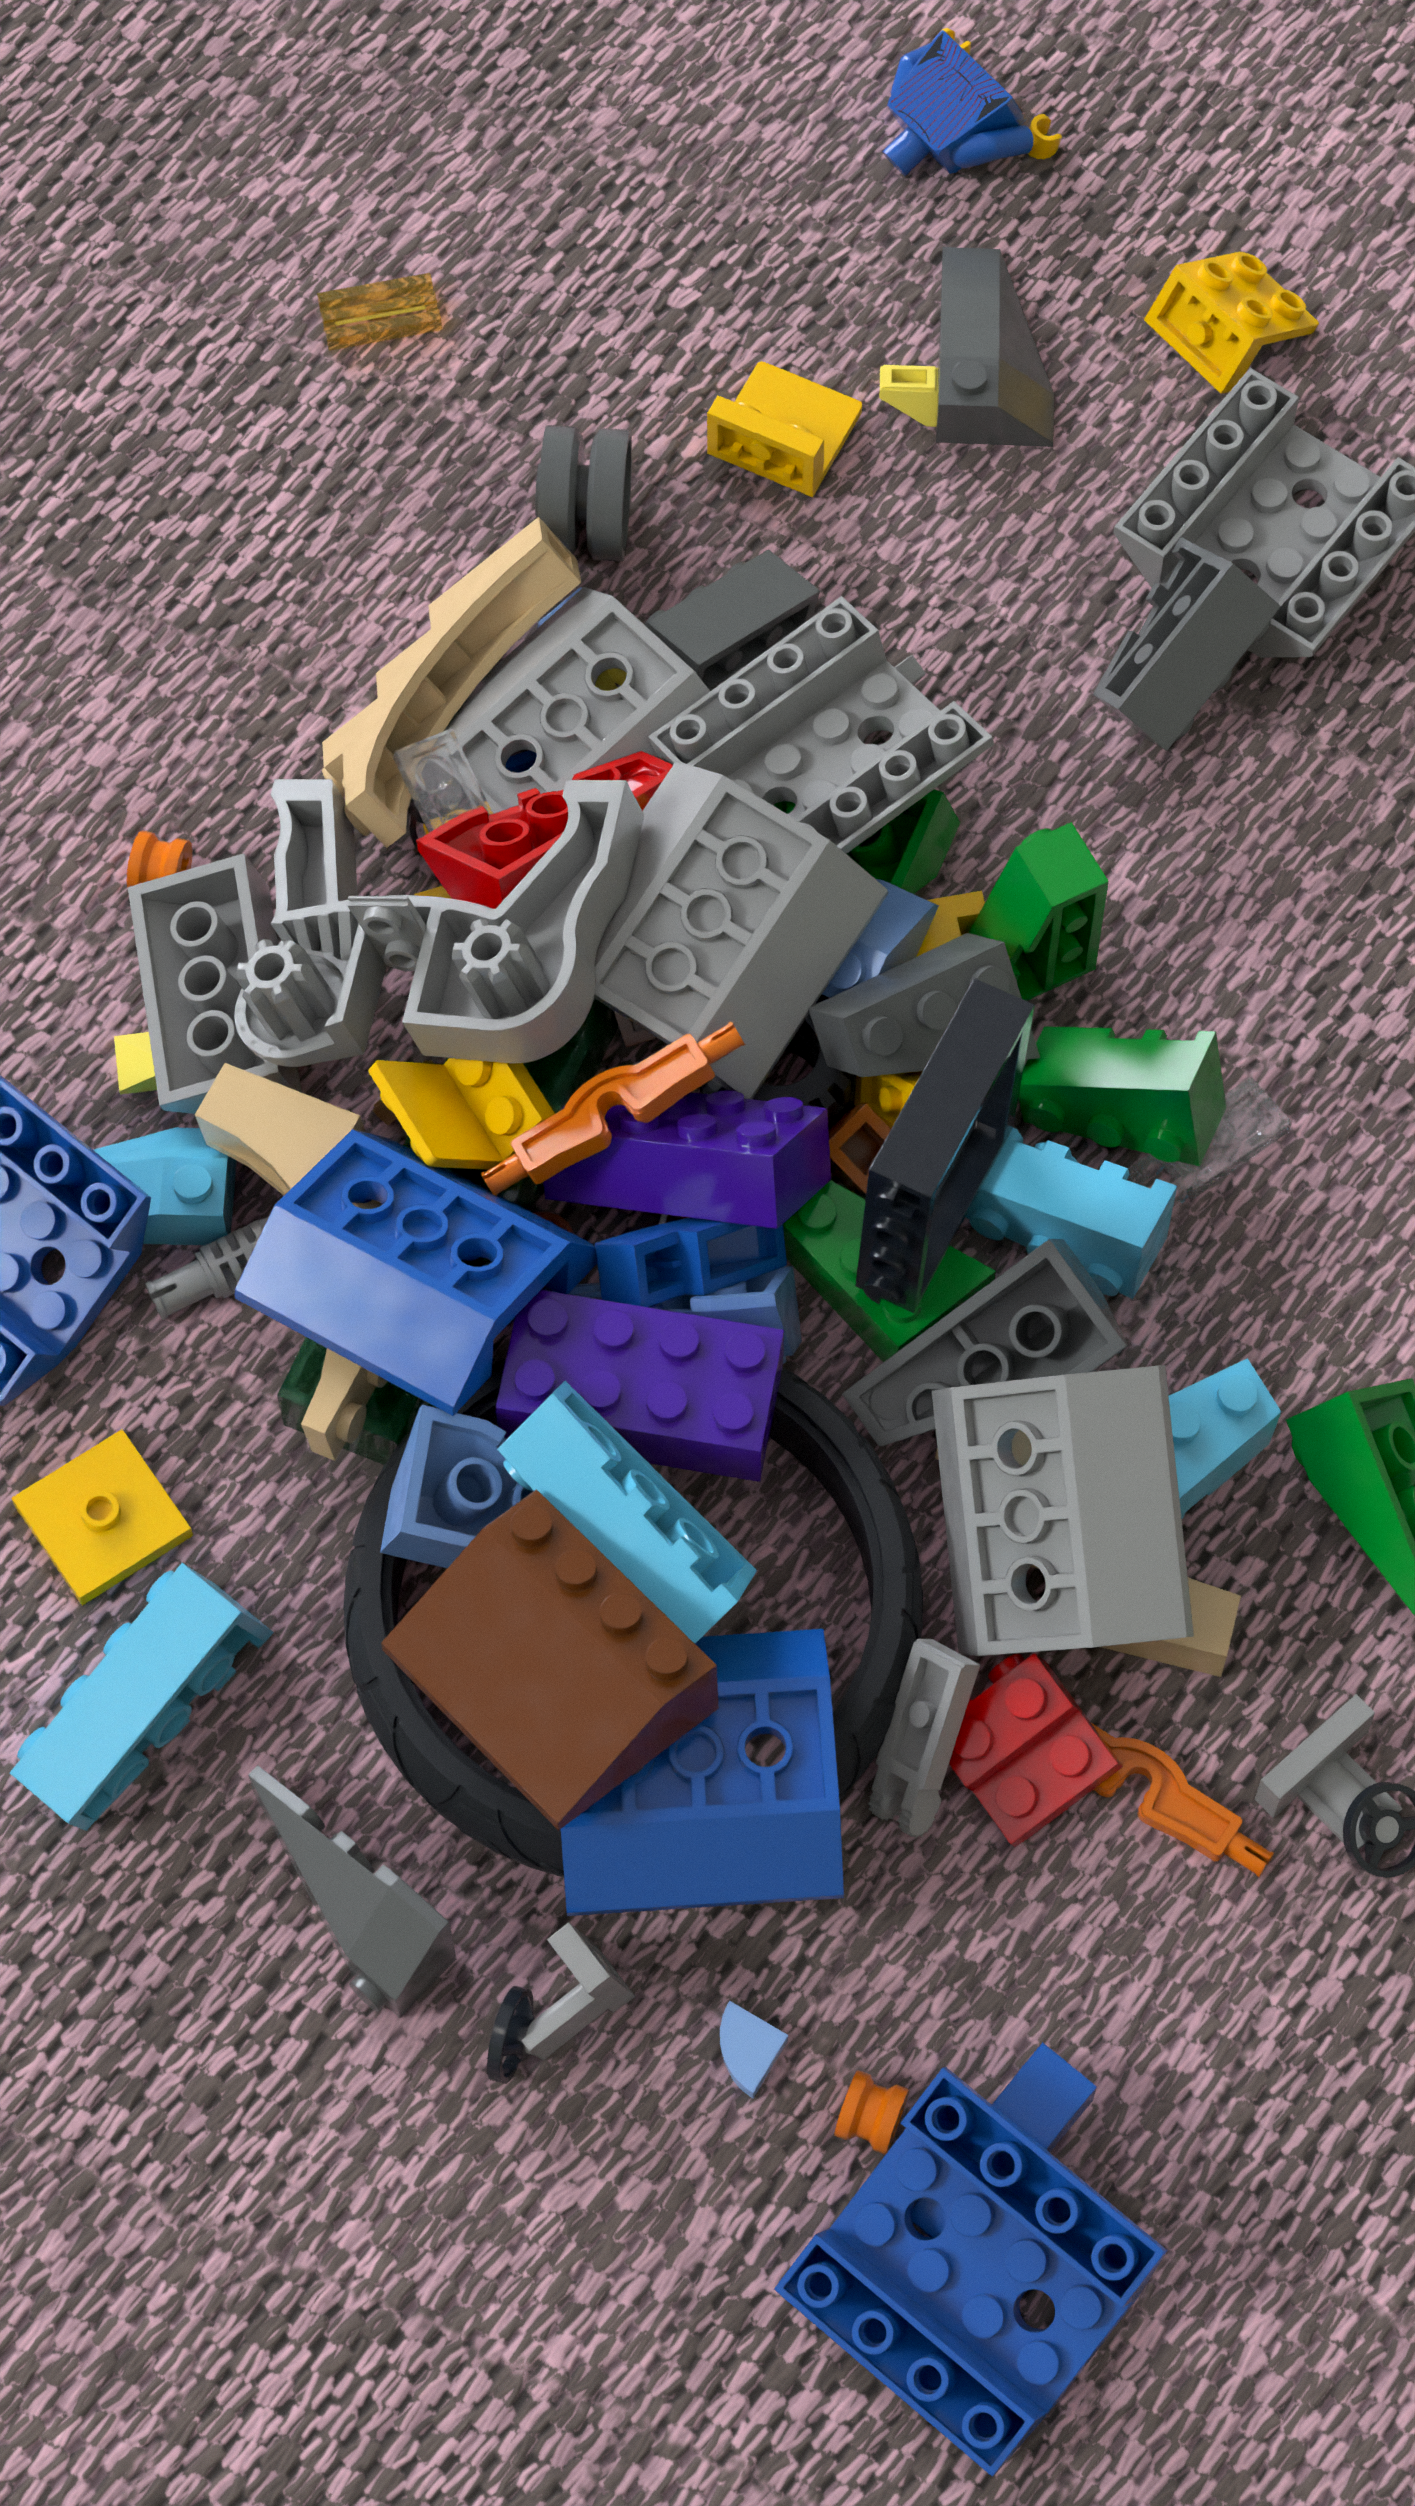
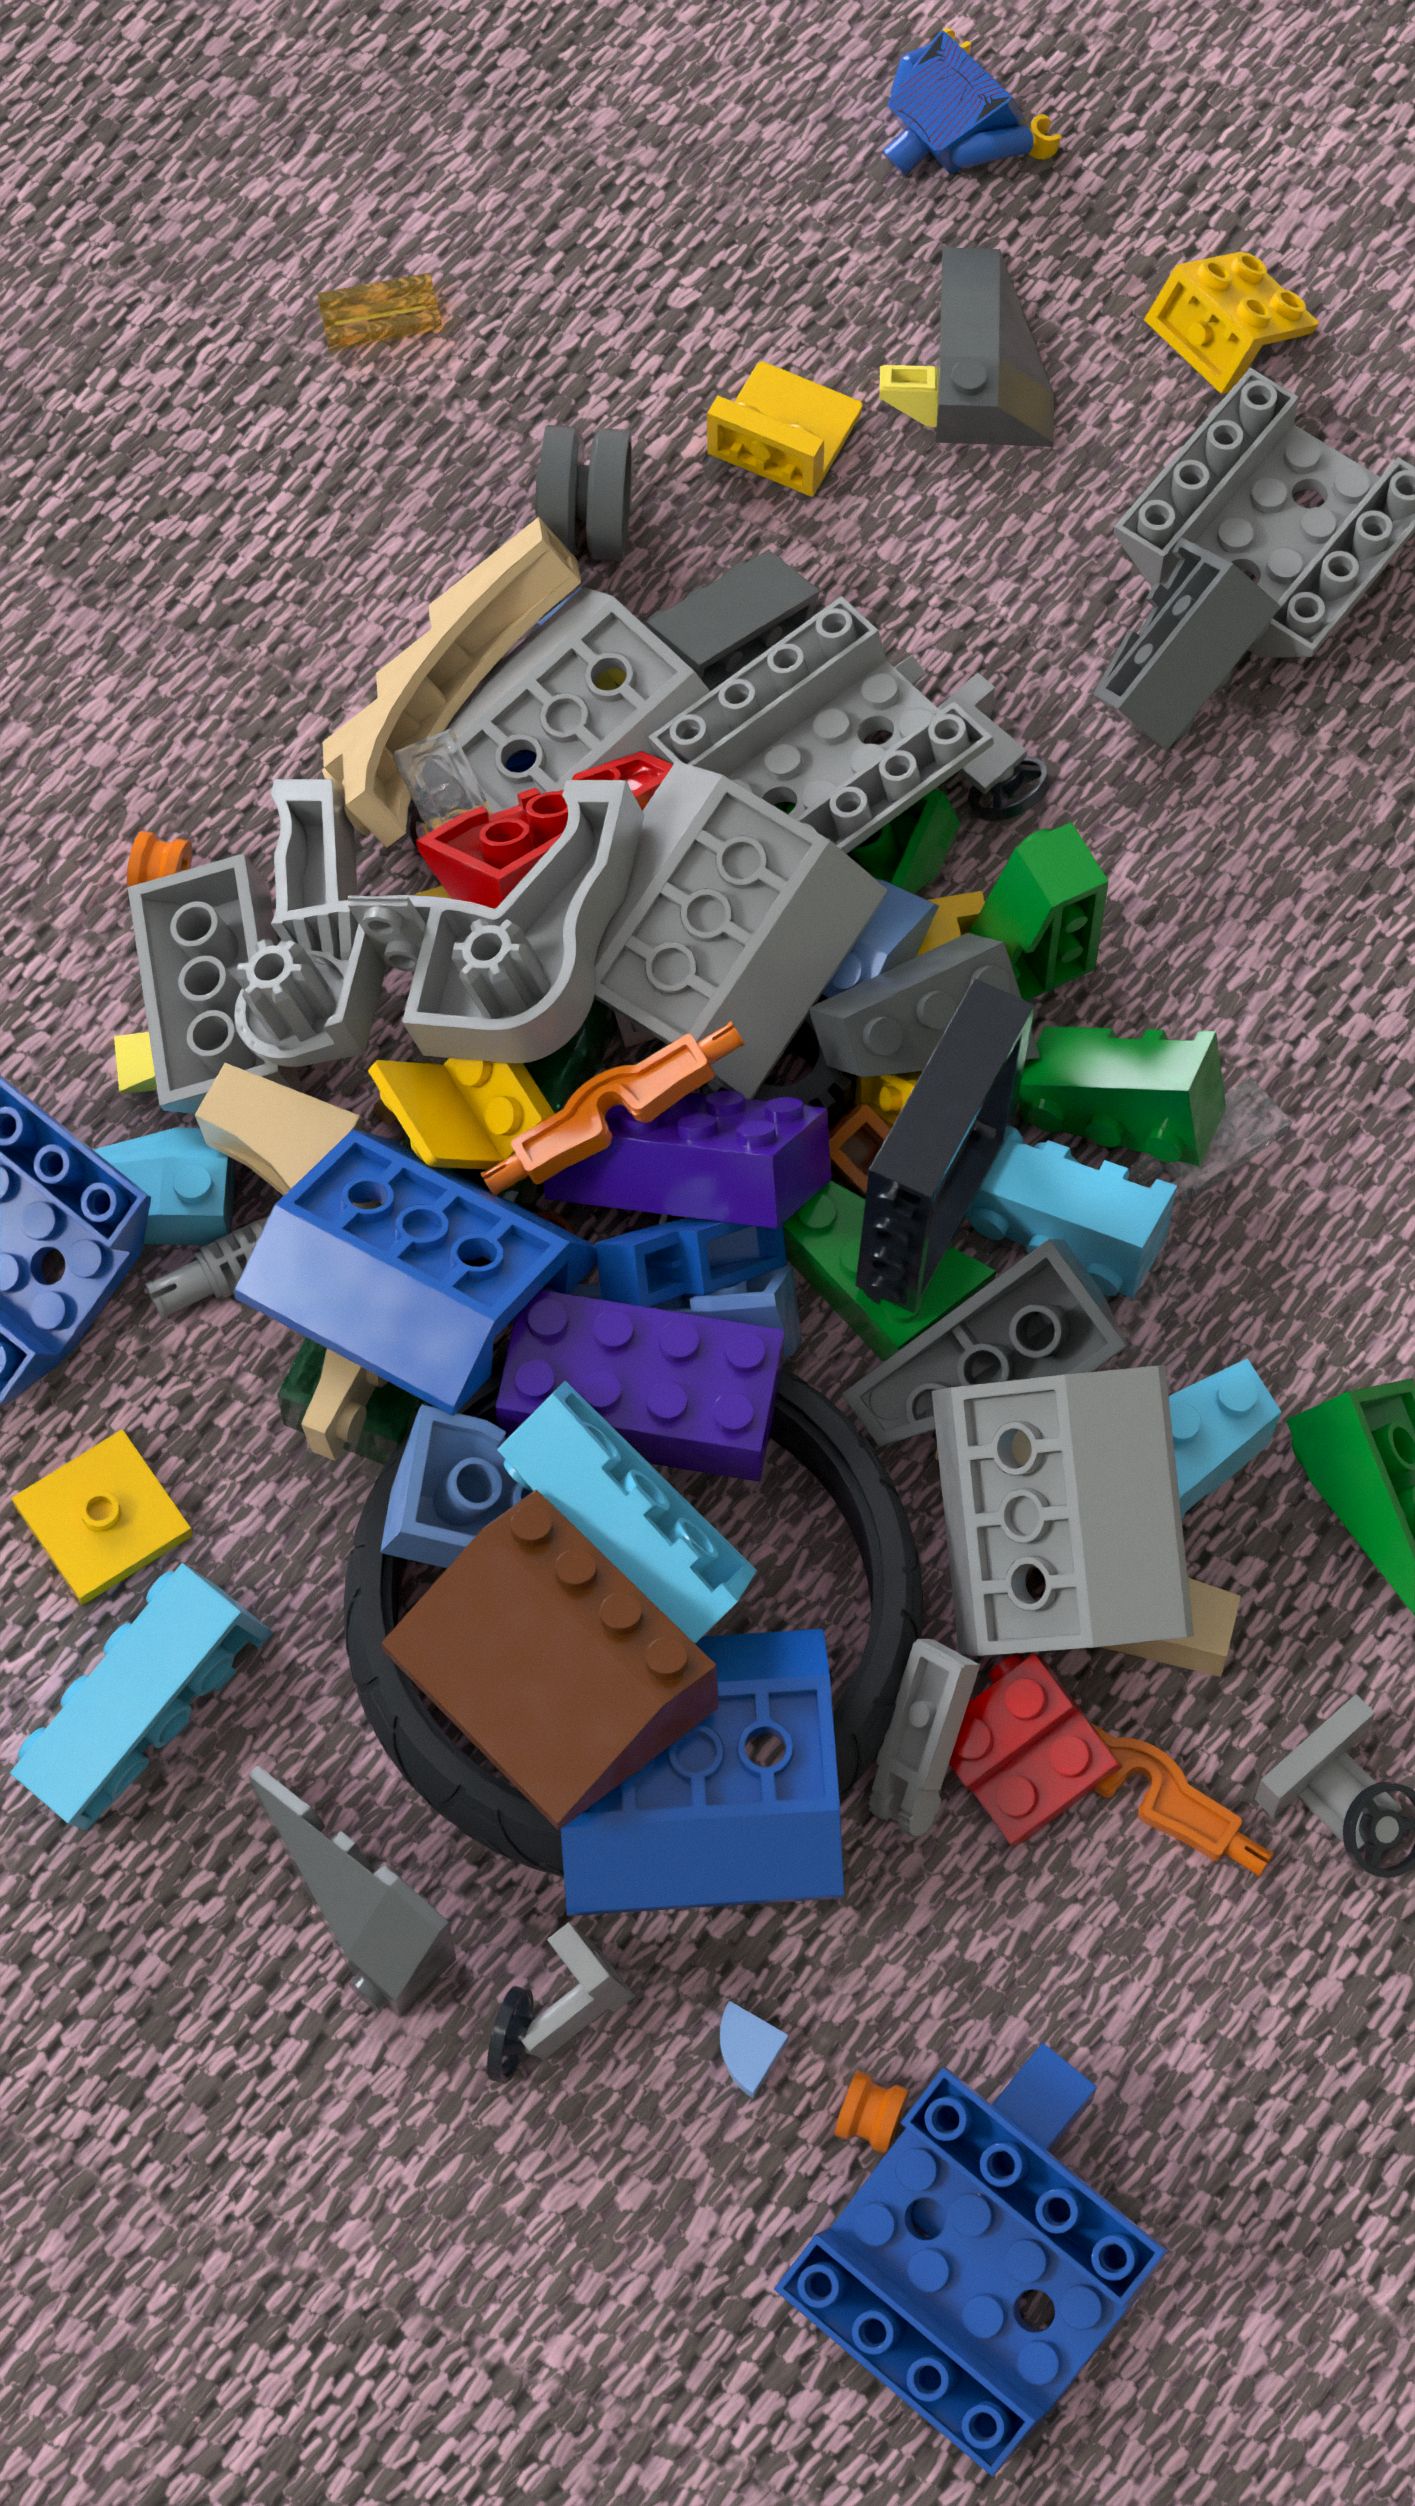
none -> piece [938,672,1052,821]

